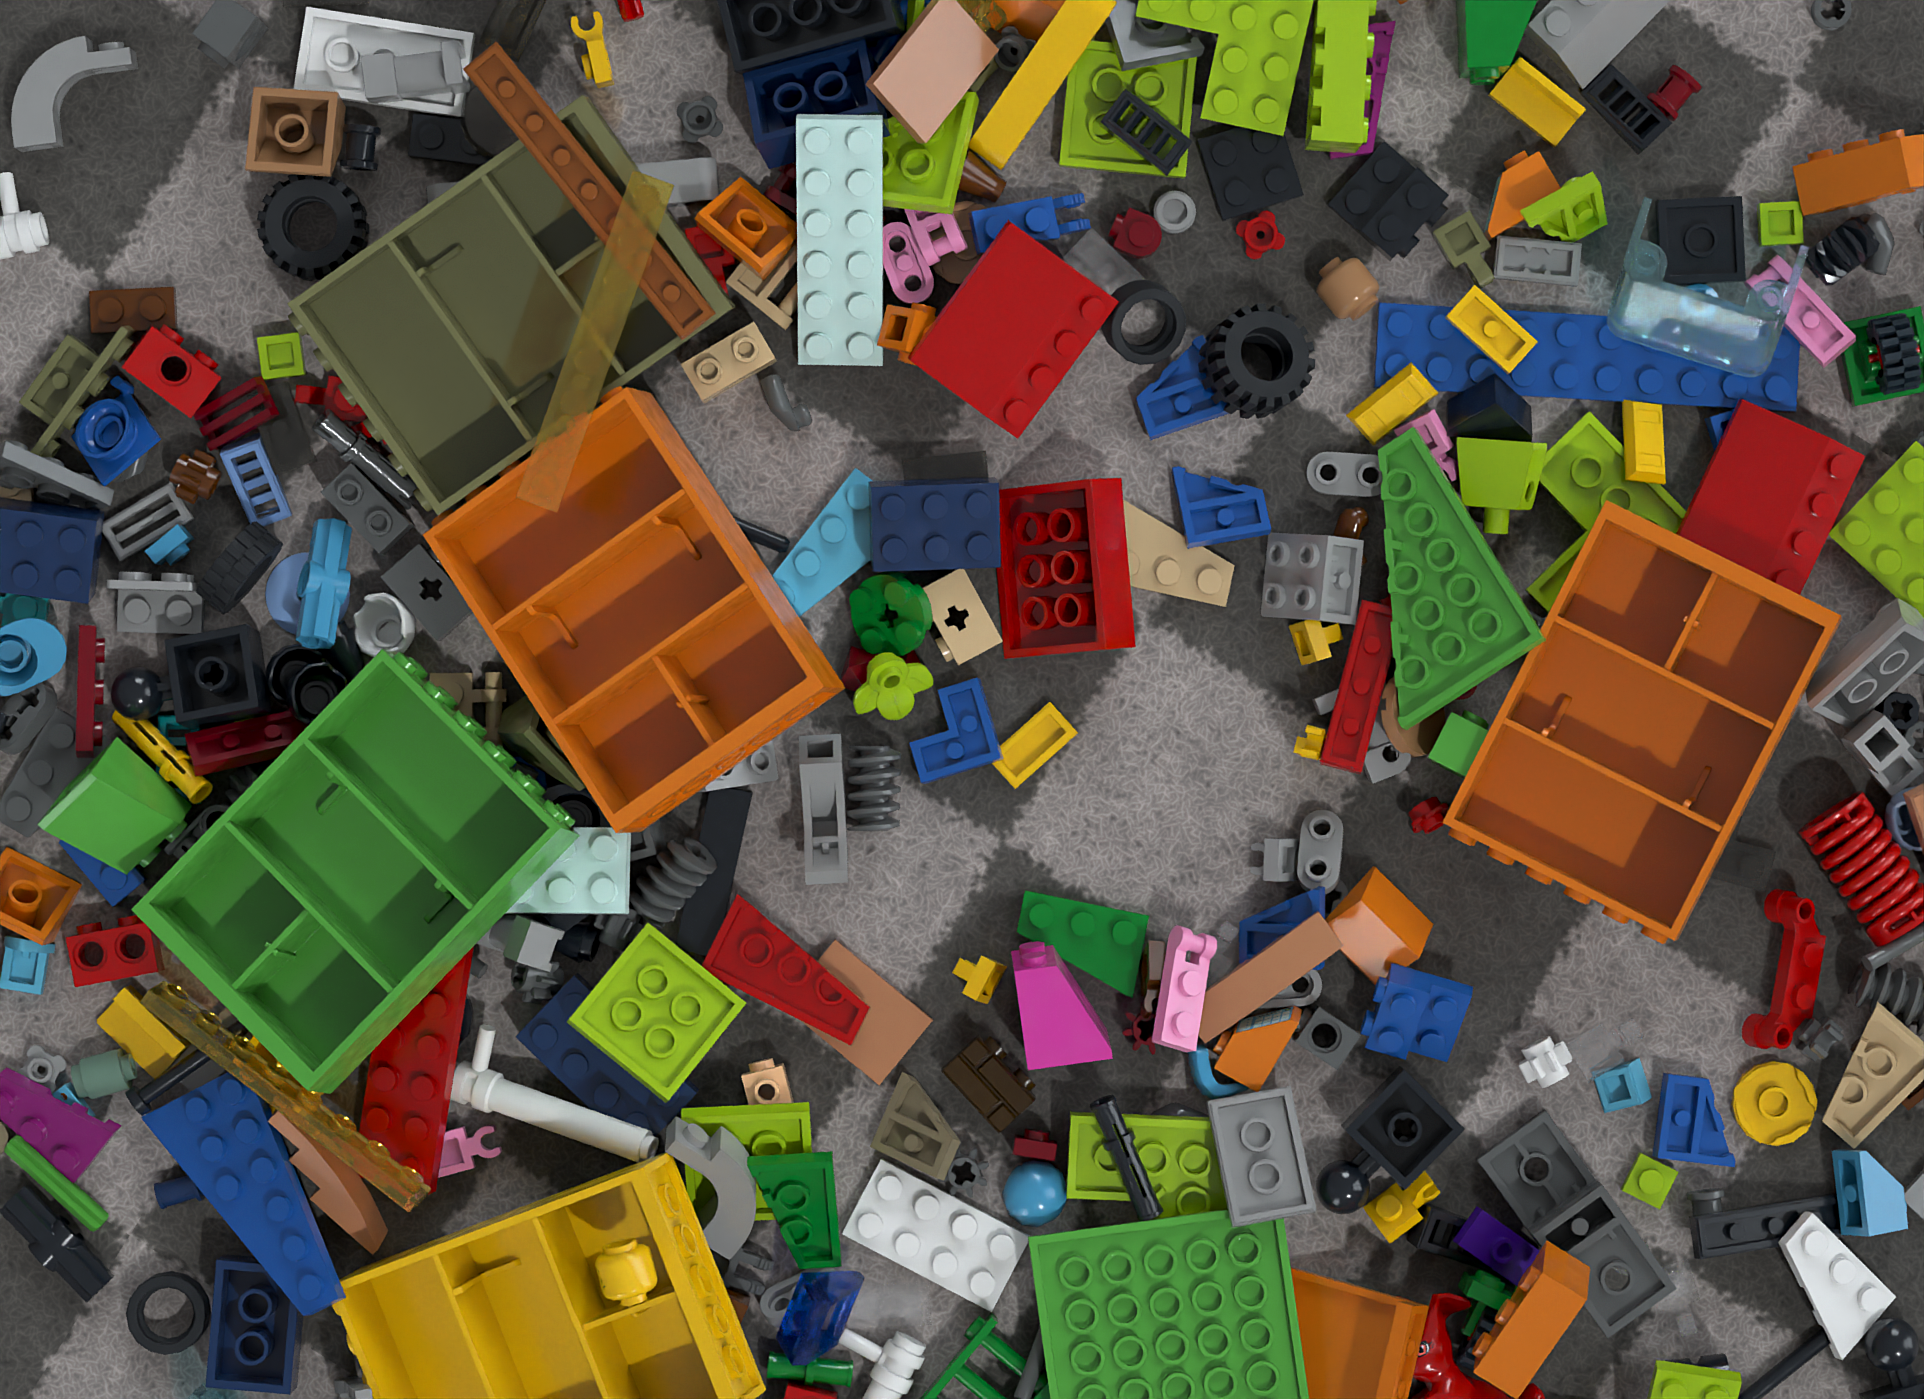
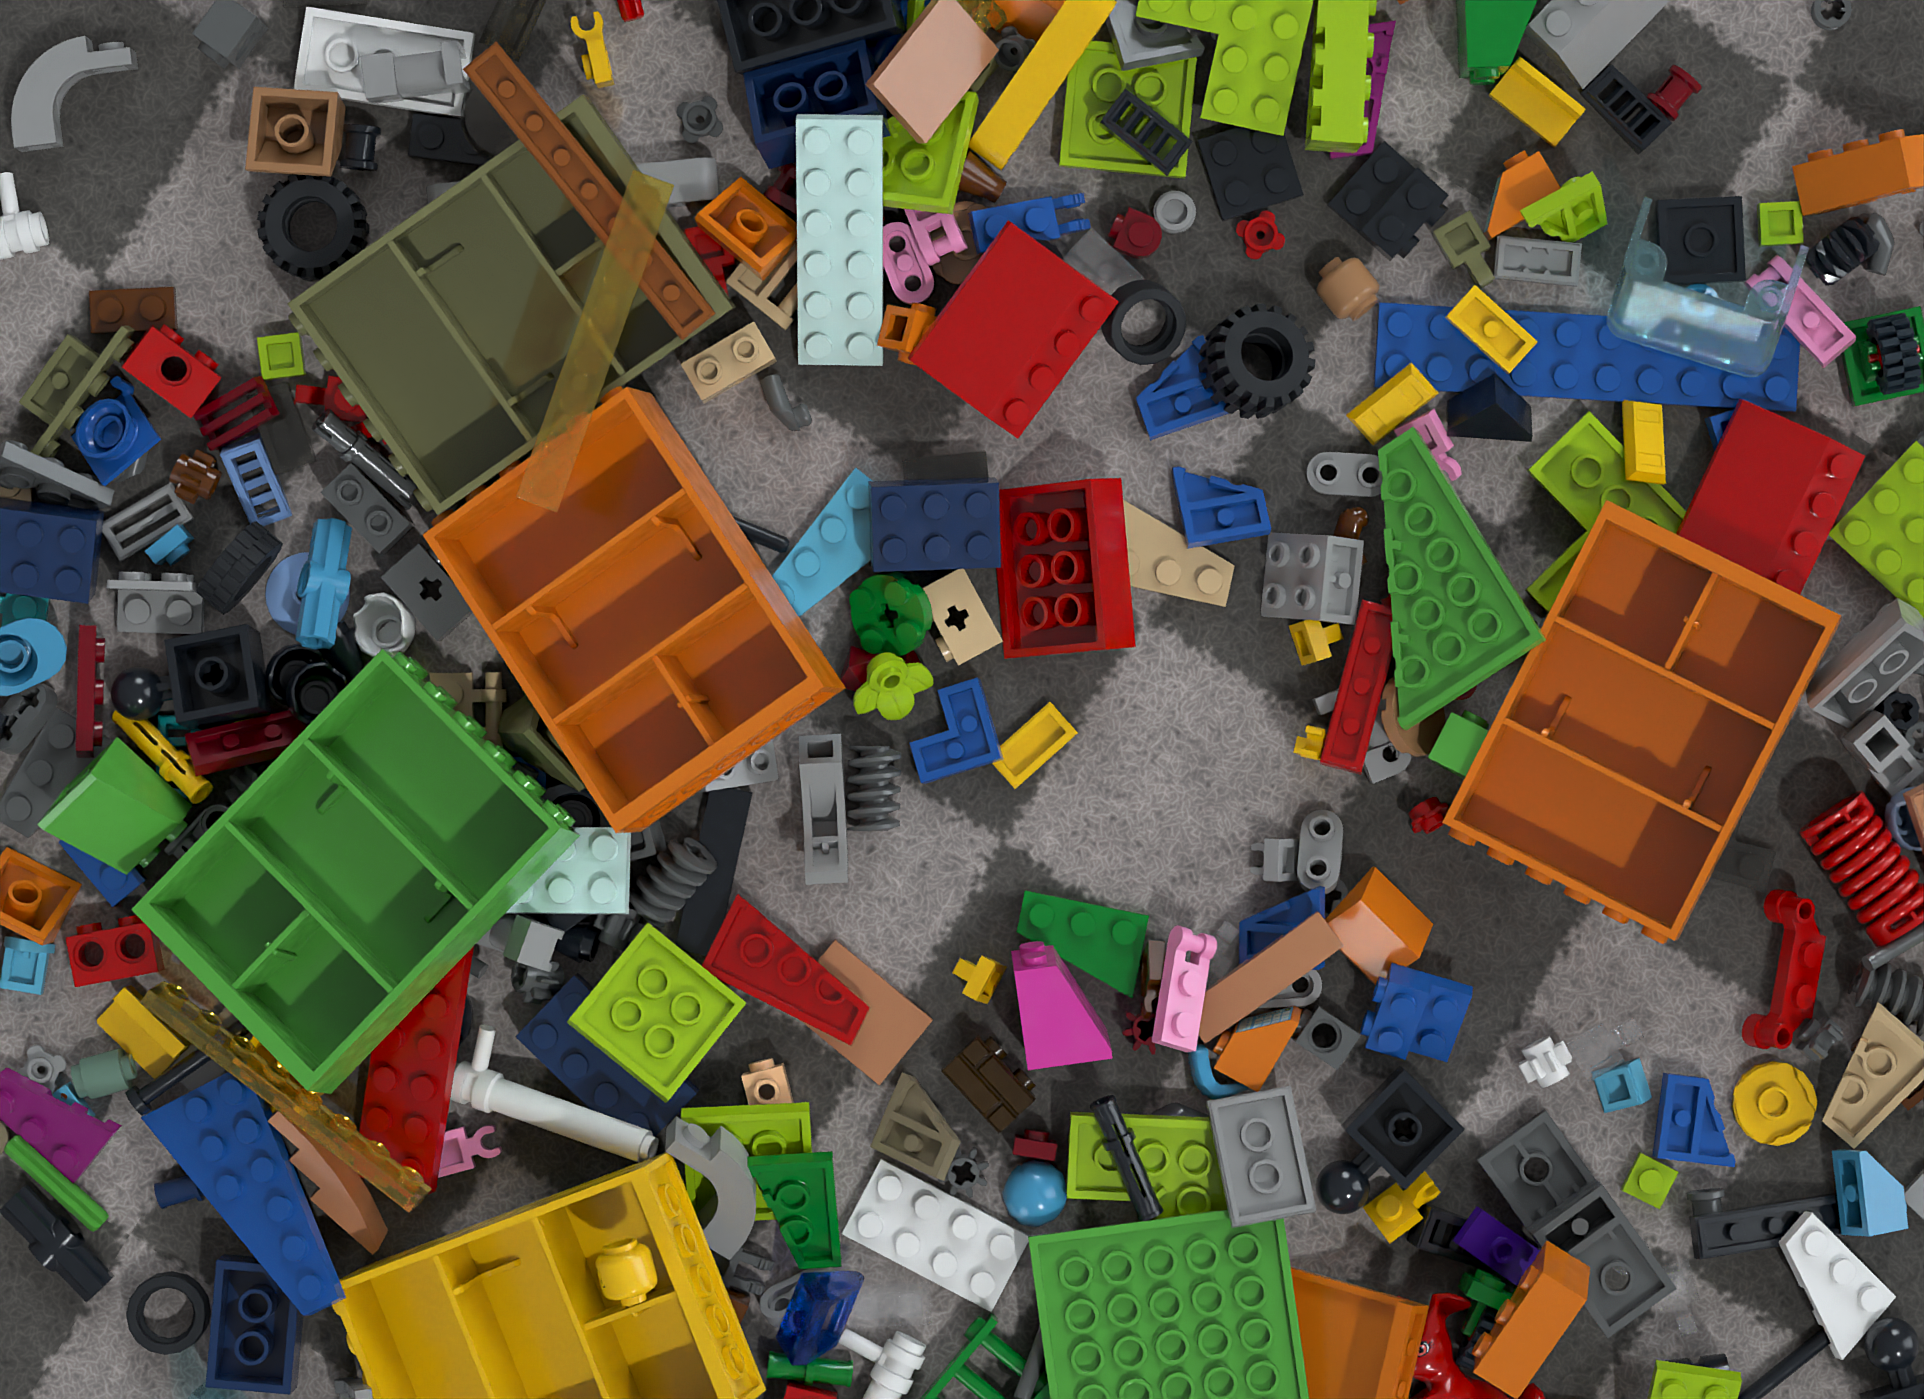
lime torso [1456,437,1547,534] -> none

